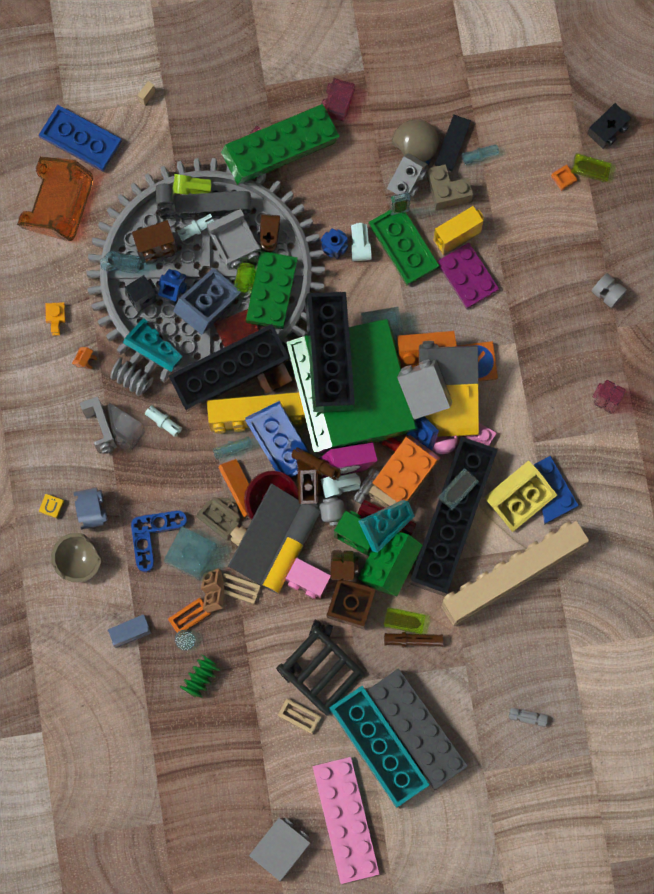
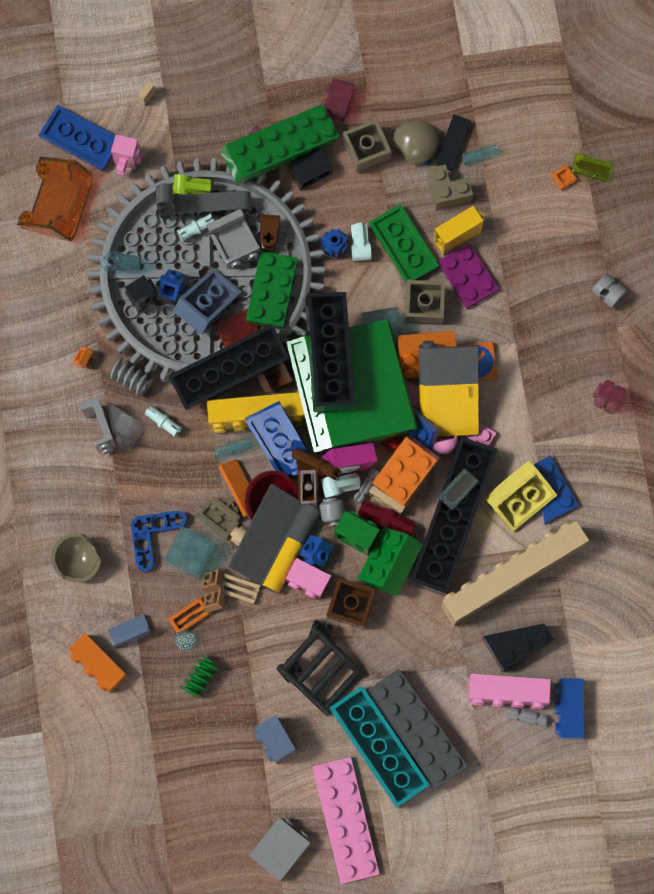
yellow tile [39,494,64,519] -> none
light orange plate [45,302,66,336] -> none
sand blue brick [74,487,108,530] -> none
teal wing [123,318,183,372] -> none
reddish brown brick [132,220,178,264] -> none
clear neon green brick [234,263,256,293] -> none
tan tile [277,698,321,734] -> none
reddish brown brick [331,550,358,580] -> none
teal wing [358,500,415,553] -> none
clear neon green tile [384,607,426,634] -> none
reddish brown pin [384,632,443,648] -> none
light grey brick [387,153,428,199] -> none
tile [390,192,411,215] -> none
light grey brick [397,359,452,419] -> none
black brick [587,103,631,149] -> none
none -> orange brick [68,633,128,693]
none -> bright pink brick [111,134,143,176]
none -> sand blue brick [254,715,296,764]
none -> black brick [289,149,332,190]
none -> blue brick [299,535,334,568]
none -> dark tan brick [342,119,391,172]
none -> dark tan brick [405,280,445,324]
none -> bright pink brick [467,674,551,710]
none -> black wedge [482,623,554,672]
none -> blue brick [555,678,584,740]

